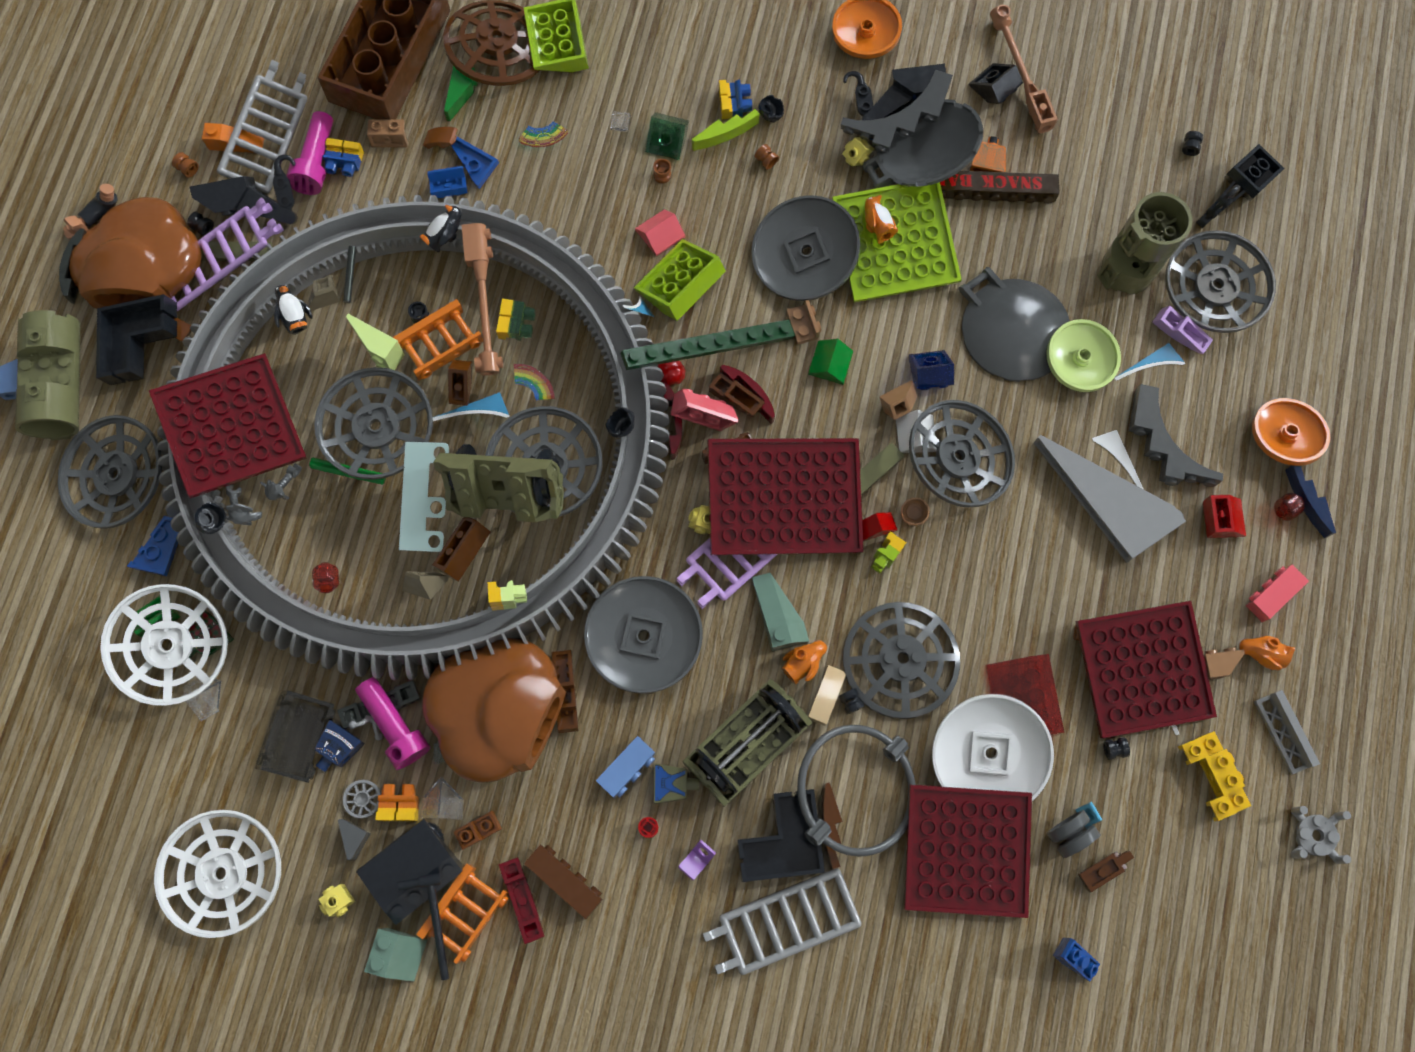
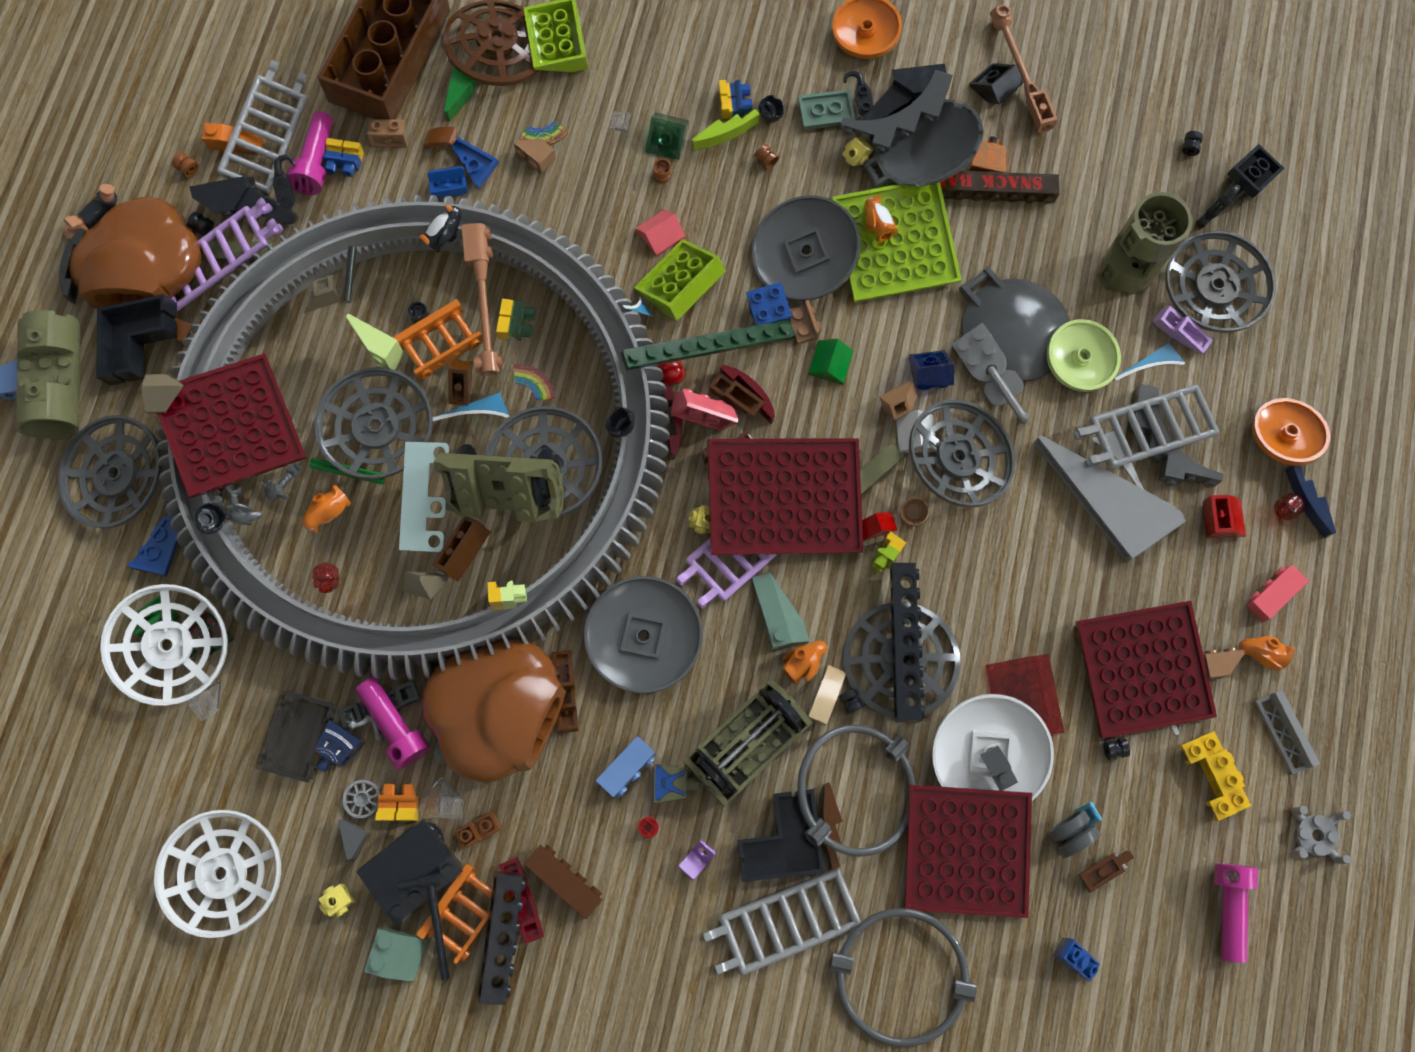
animal [273,285,312,335] -> none
none -> dark tan slope [141,374,184,413]
none -> orange animal [302,484,351,533]
none -> black brick [477,871,525,1005]
none -> medium nougat slope [514,139,556,173]
none -> blue plate [746,282,792,325]
none -> sand green plate [798,89,856,130]
none -> dark grey piece [829,908,977,1047]
none -> black brick [890,562,925,723]
none -> light grey plate [952,323,1030,423]
none -> dark grey slope [980,745,1018,791]
none -> light grey bar [1073,385,1219,468]
none -> dark pink piece [1214,863,1258,963]

